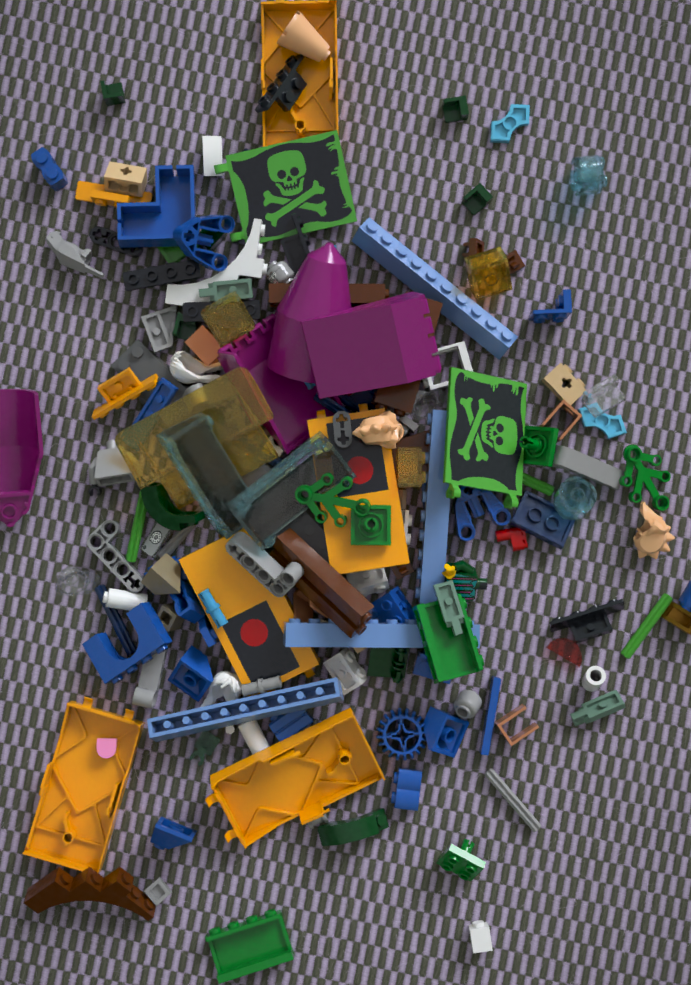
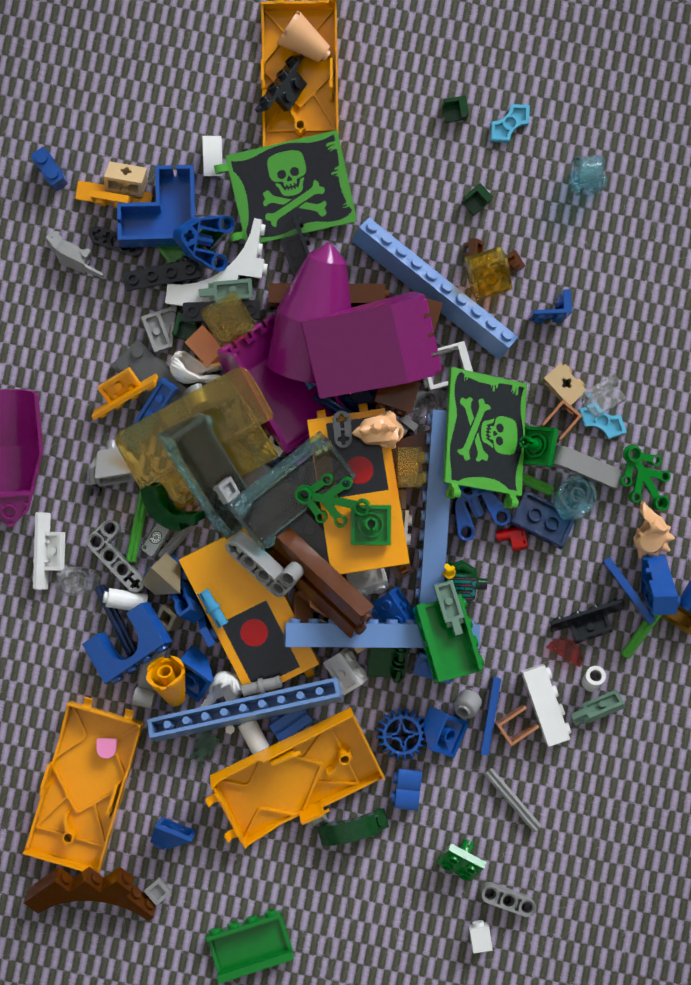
dark green panel [100,80,126,106] -> none
light grey head [266,261,294,283] -> none
none -> white bracket [33,512,65,590]
none -> light orange cone [146,656,186,707]
none -> light grey tile [213,476,240,504]
none -> light grey beam [480,882,536,917]
none -> white brick [521,664,572,747]
none -> blue tile [602,557,656,625]
none -> blue wedge [641,555,680,615]

